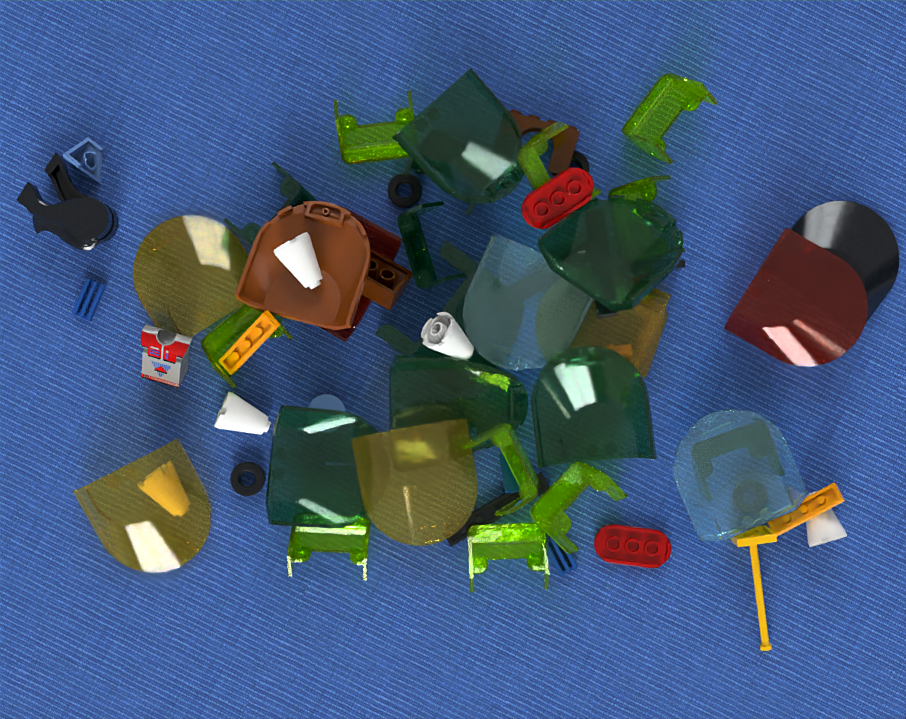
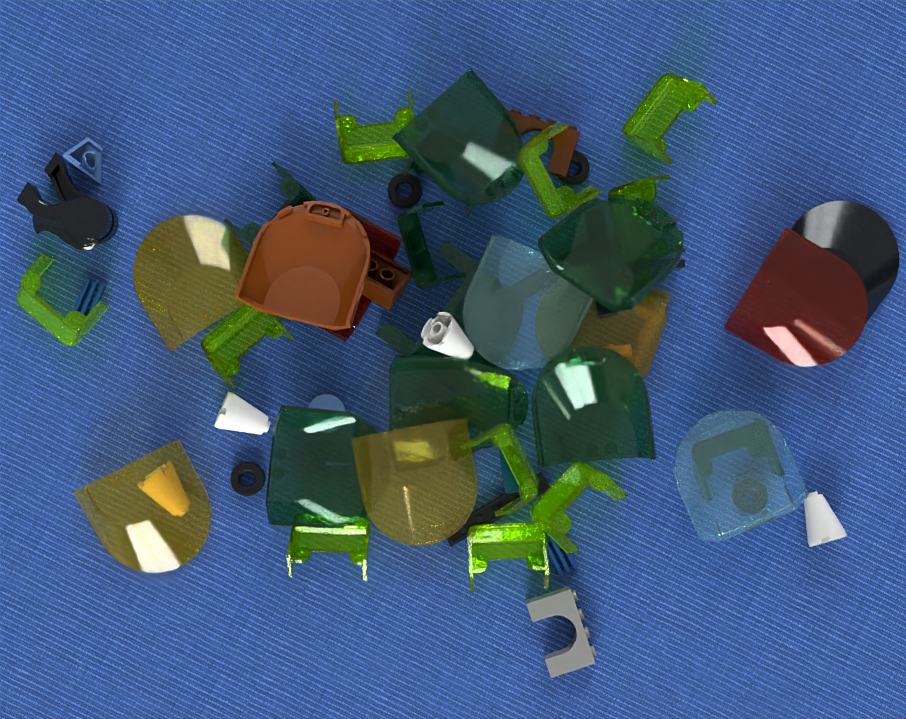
piece [141,325,193,388] -> none
light orange tile [218,310,280,375] -> none
white cone [273,232,323,289] -> none
red tile [521,167,594,229] -> none
red tile [594,524,671,568] -> none
yellow tile [728,525,777,651] -> none
light orange tile [766,483,845,537] -> none
none -> clear neon green windscreen [16,253,110,346]
none -> light grey arch [525,586,597,678]

